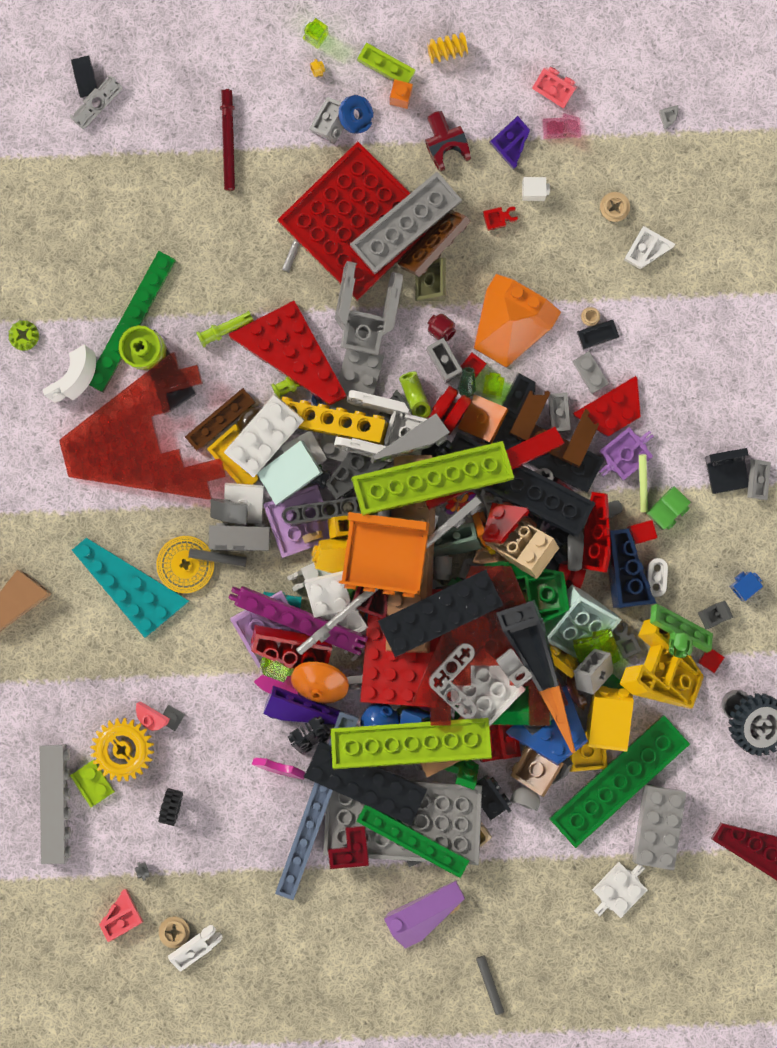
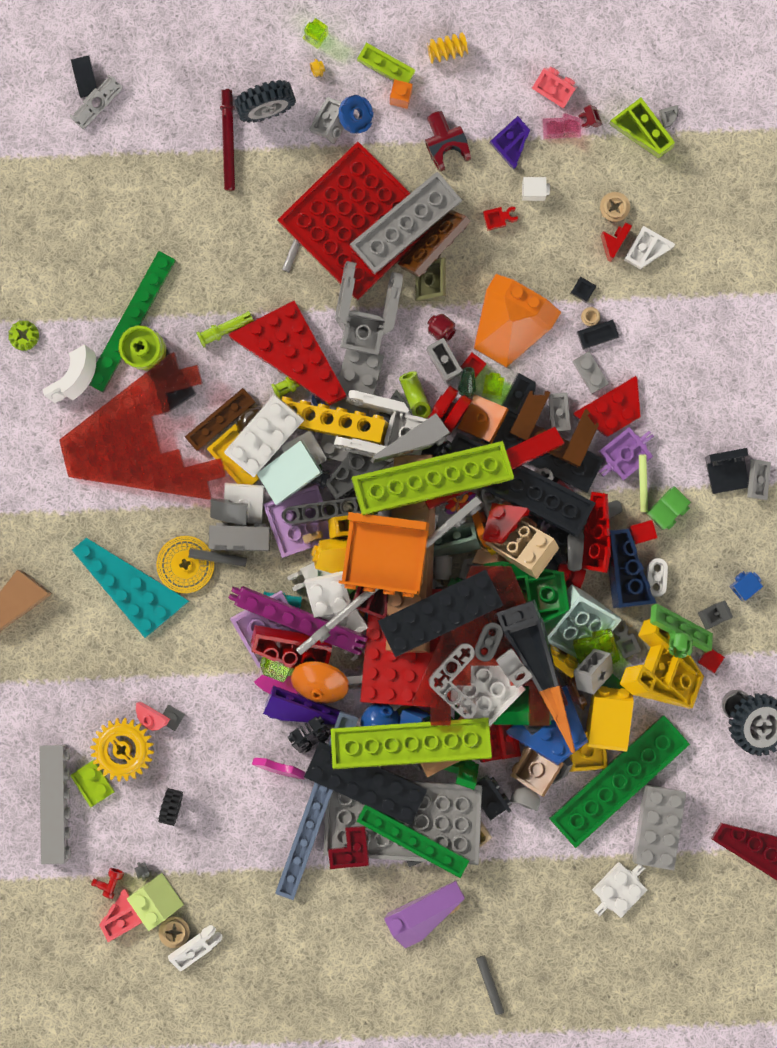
none -> red piece [91,868,124,899]
none -> yellowish green slope [127,873,184,931]
none -> black wheel [234,80,296,123]
none -> dark grey plate [474,623,503,661]
none -> black tile [570,276,596,303]
none -> dark red tile [578,105,603,128]
none -> red slope [601,223,632,262]
none -> lime wedge [610,97,675,159]

